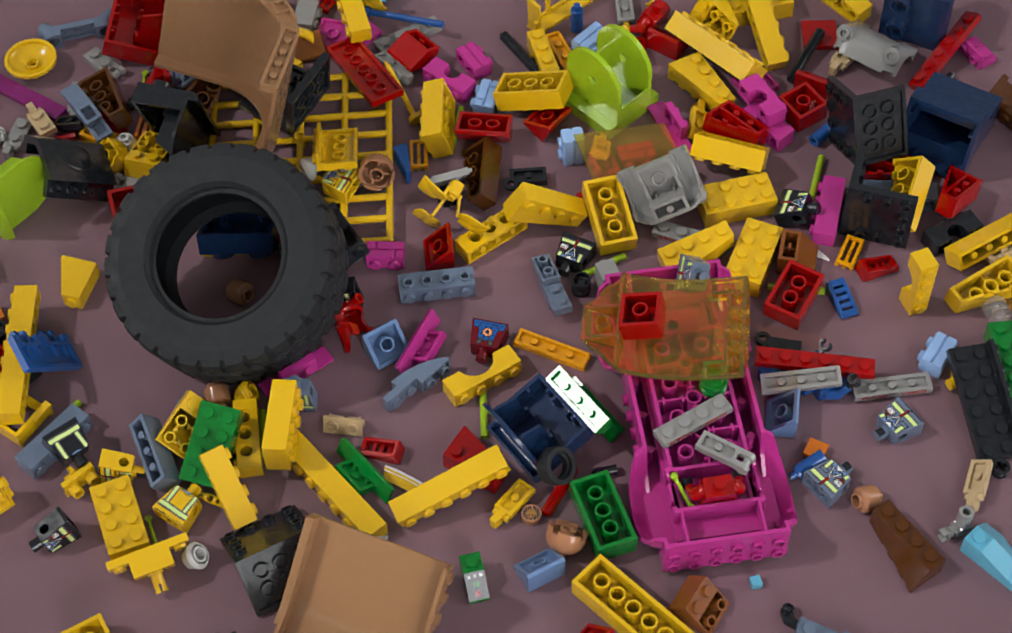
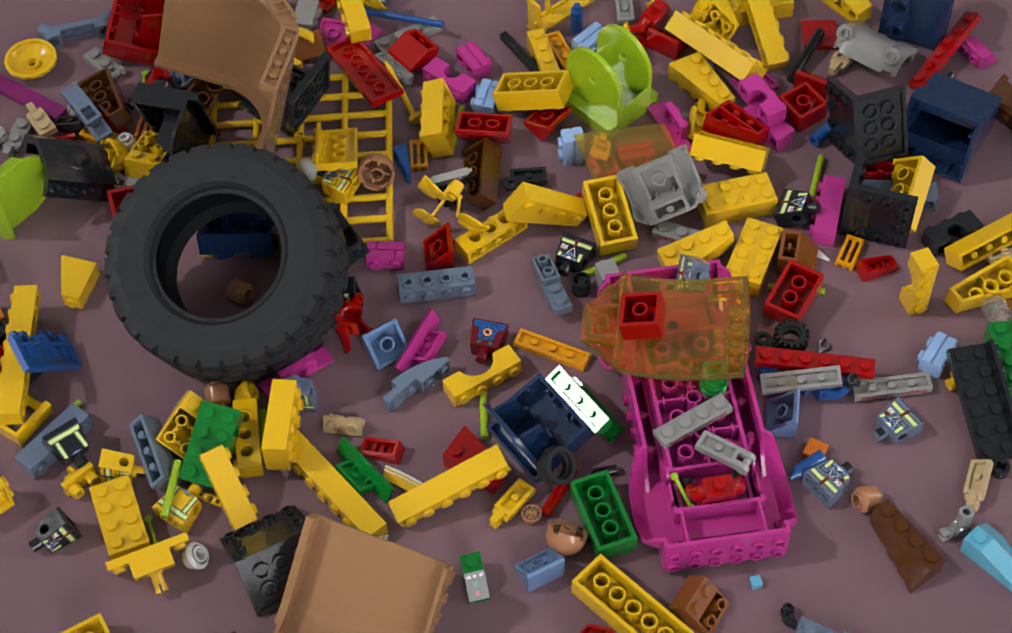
blue slope [825,277,859,320] -> none
red wedge [935,165,983,219] -> none
none -> lime bar [160,459,182,519]
none -> black tyre [773,319,810,351]

